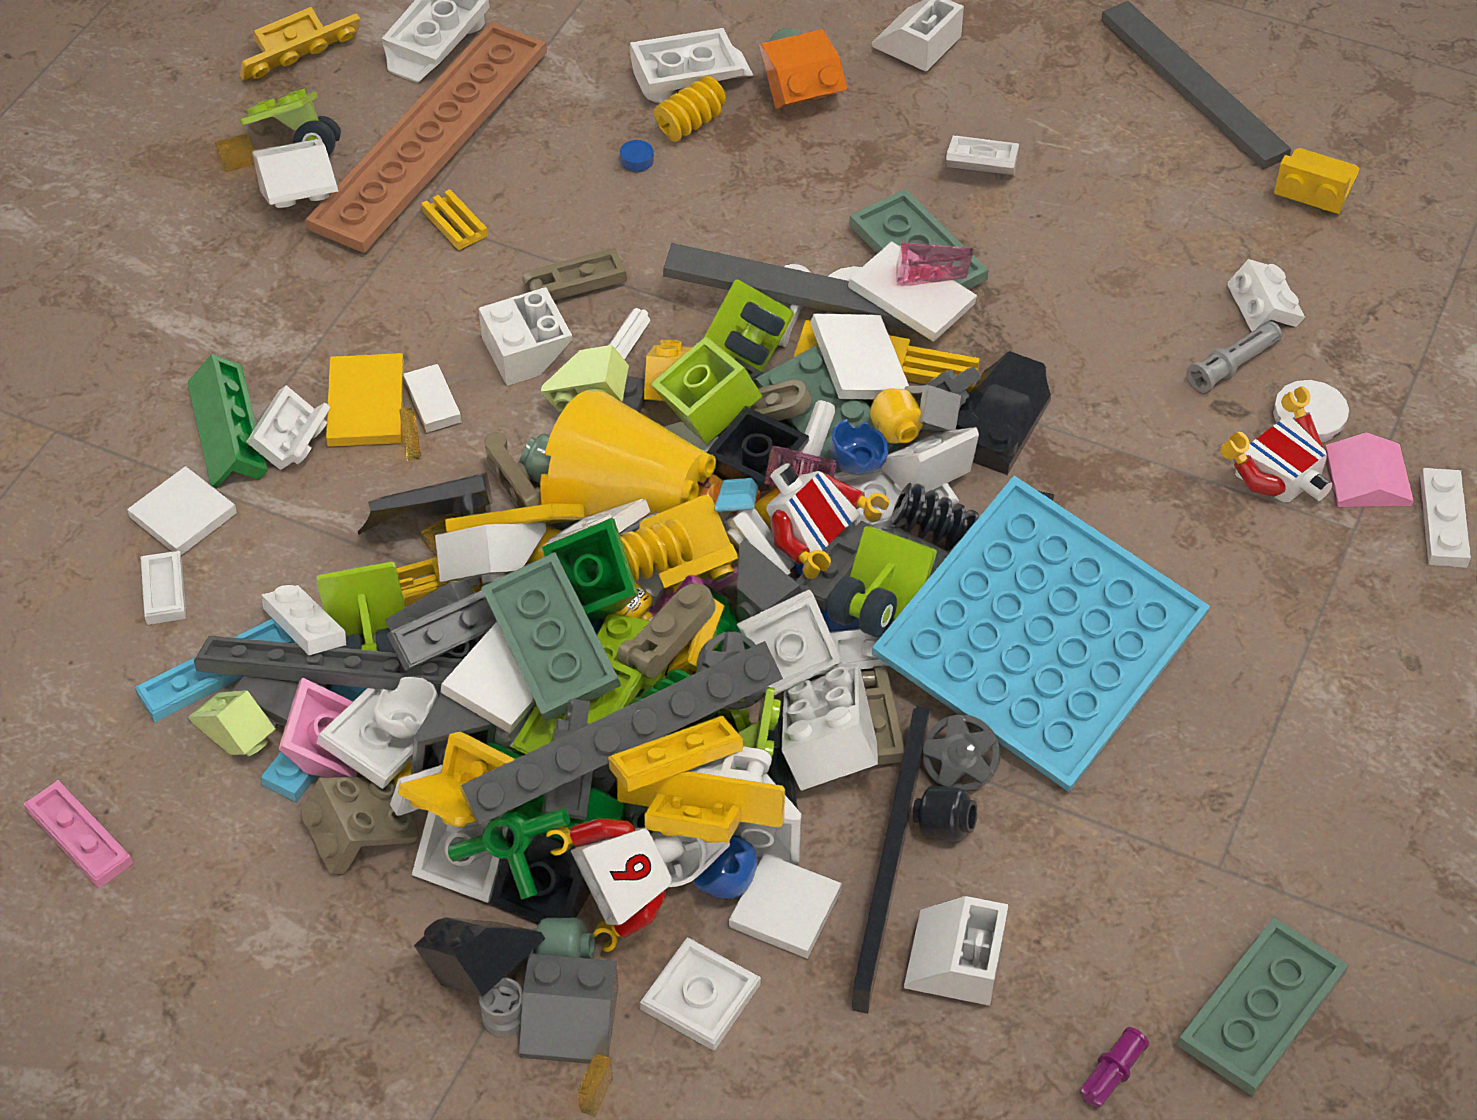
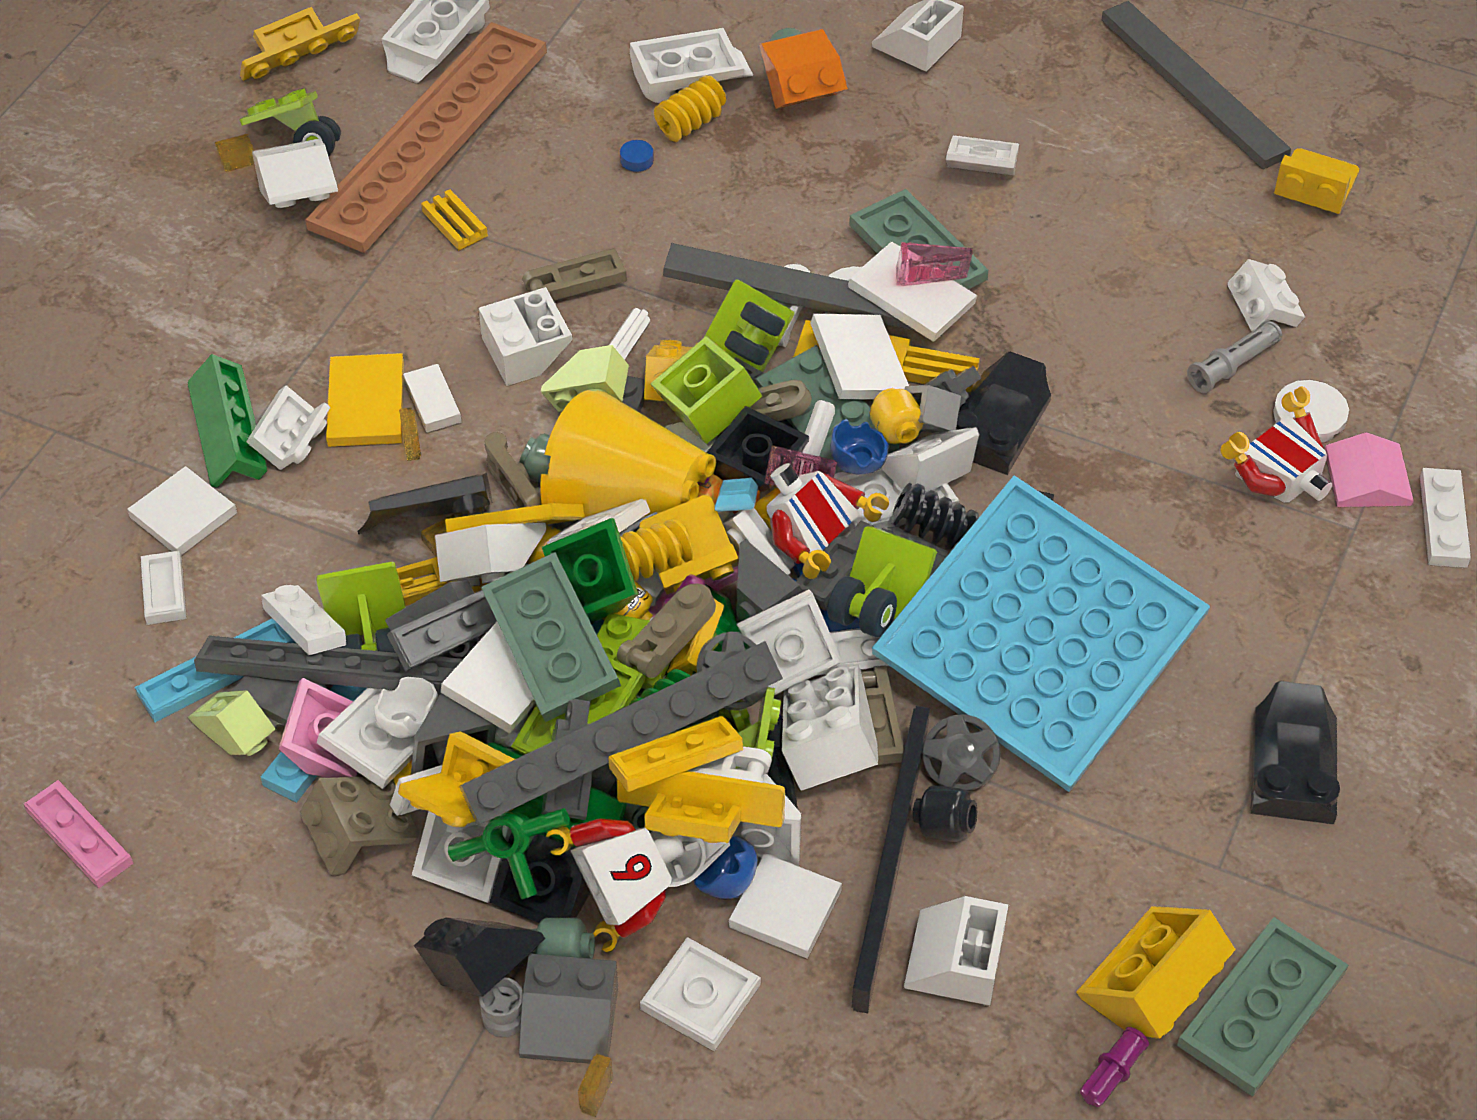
none -> yellow slope [1076,906,1236,1039]
none -> black slope [1251,681,1340,824]

